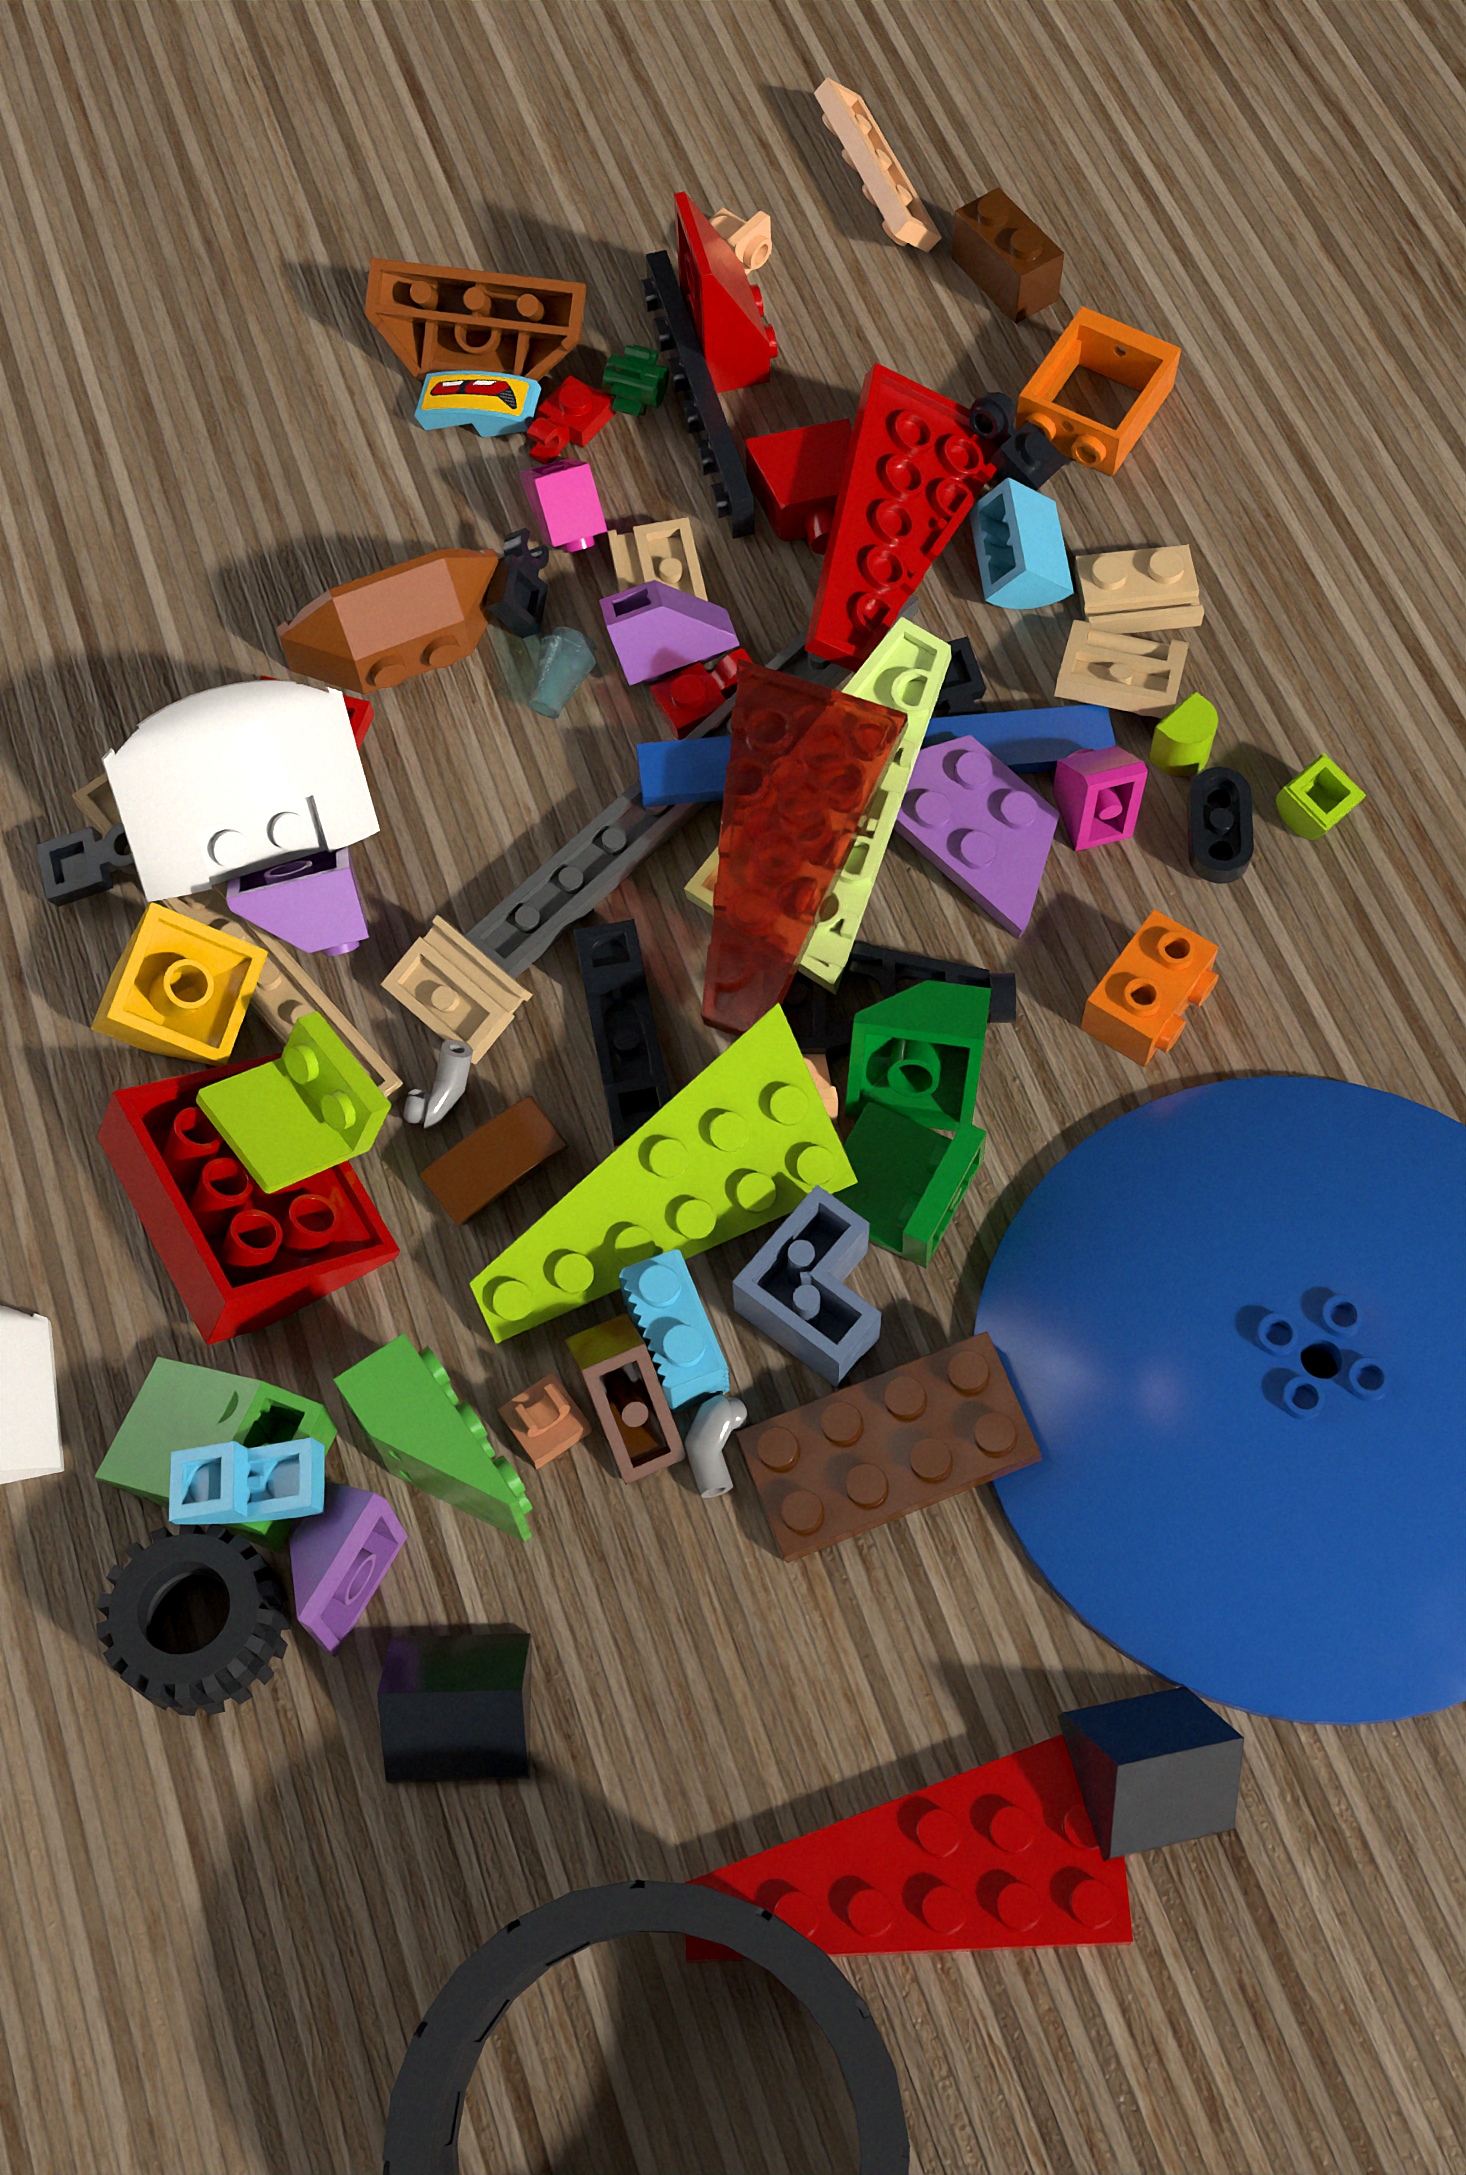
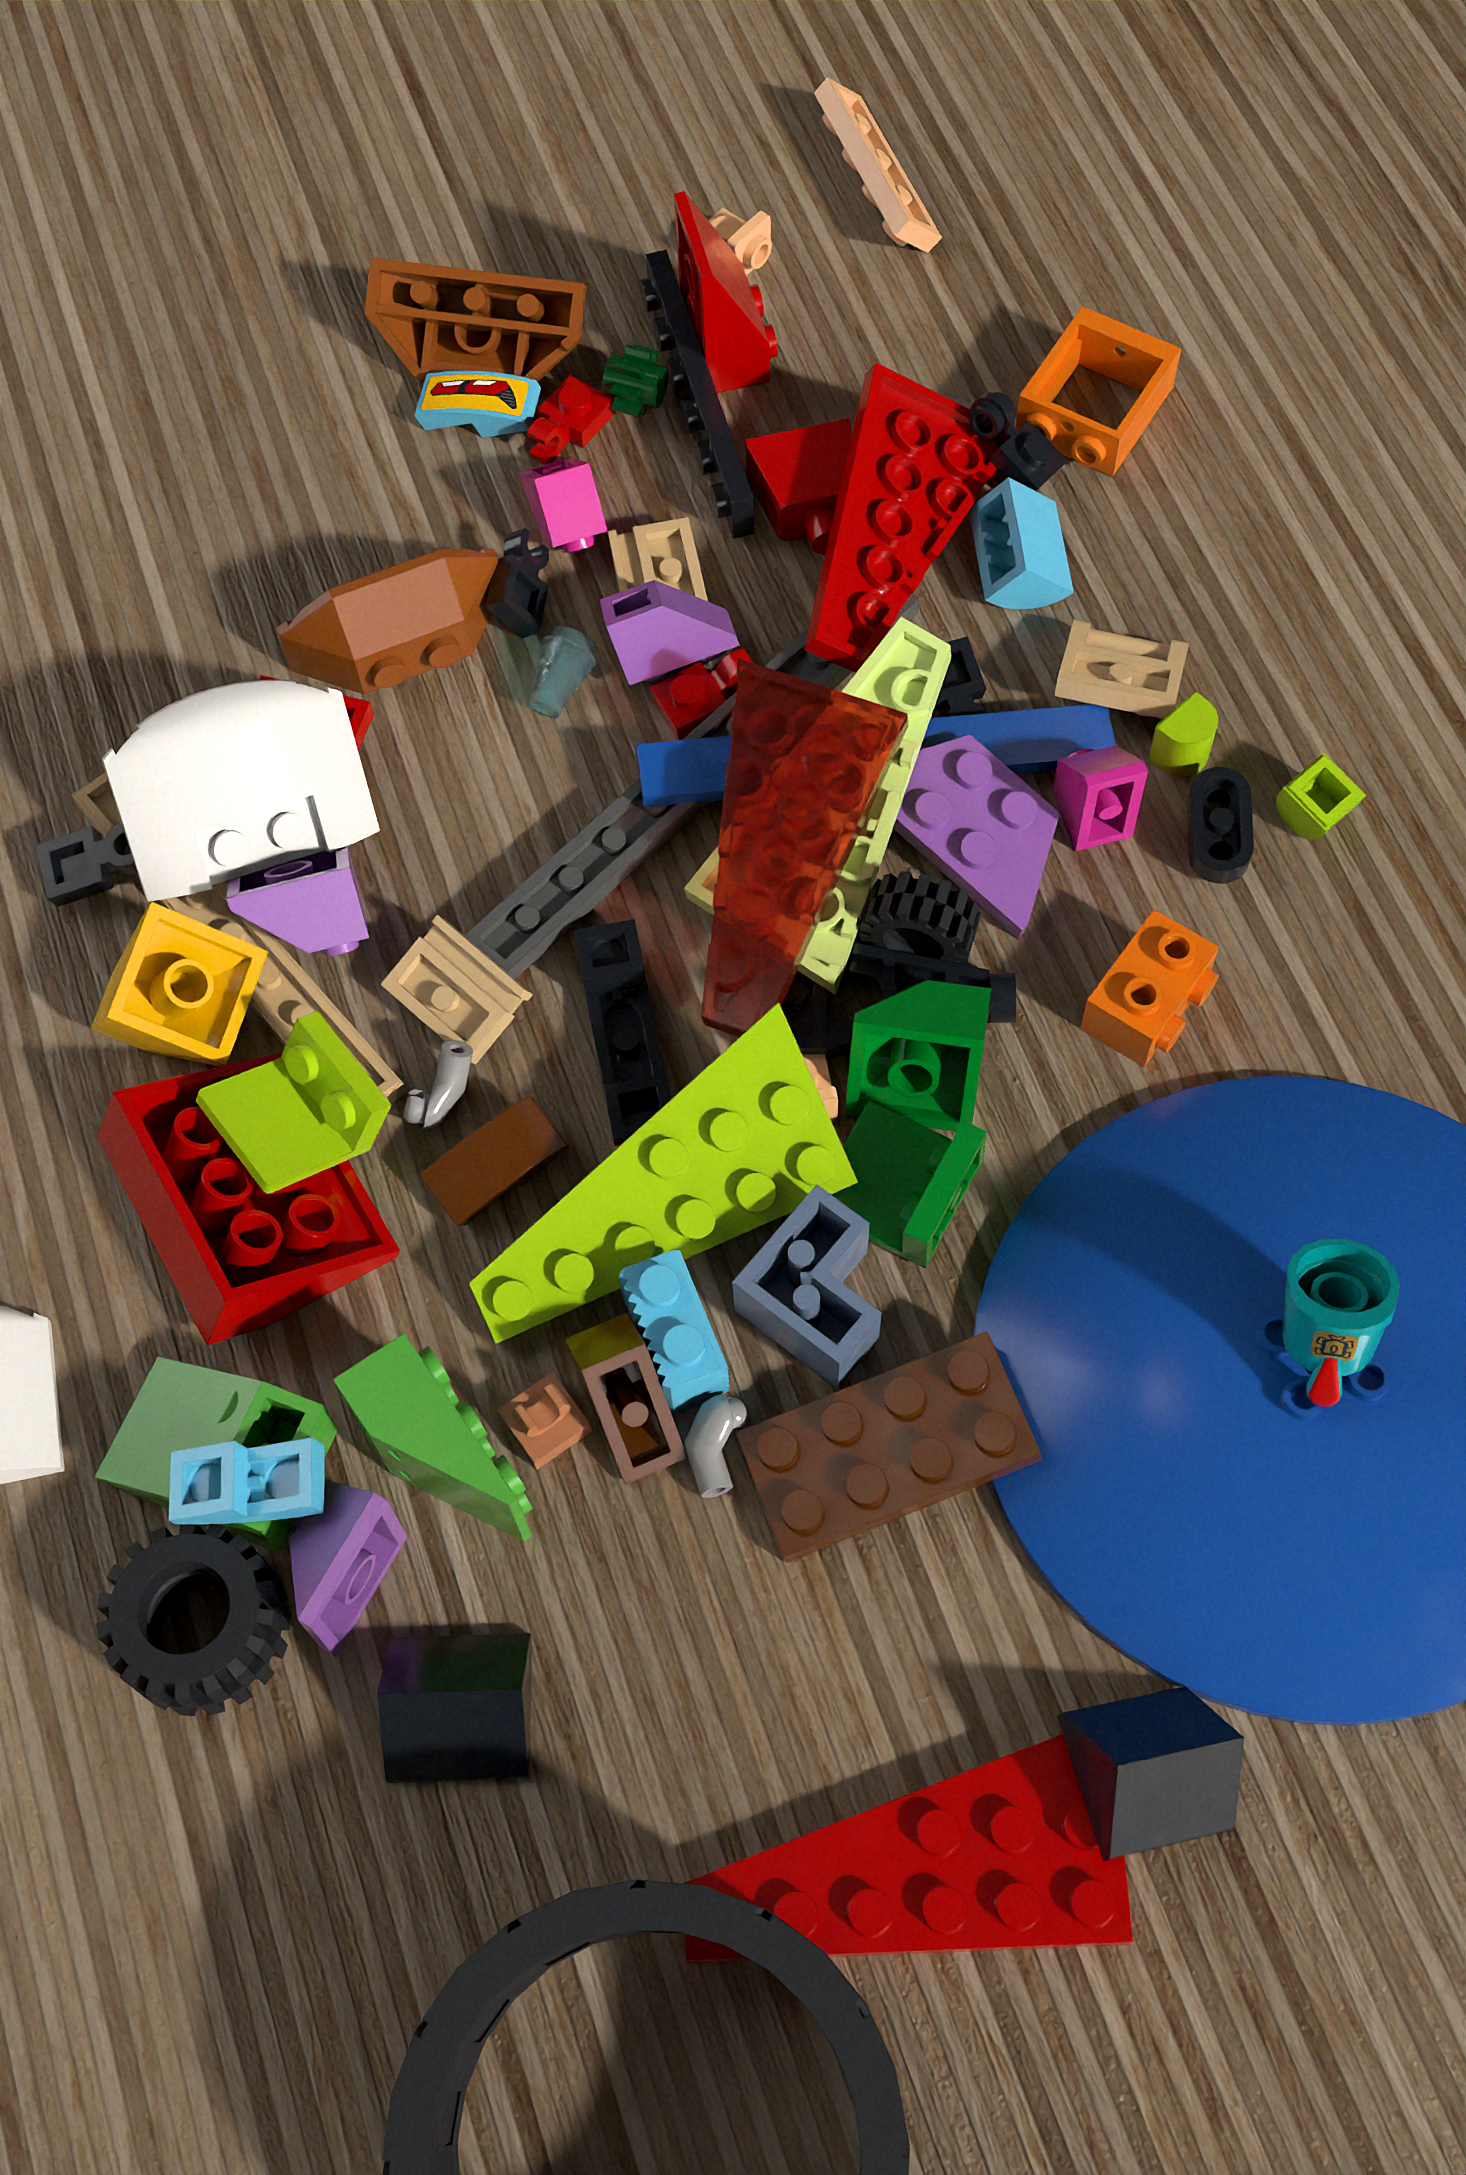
reddish brown brick [952,187,1064,324] -> none
tan plate [1073,545,1204,634] -> none
none -> black tyre [859,871,981,965]
none -> teal hat [1282,1239,1400,1407]

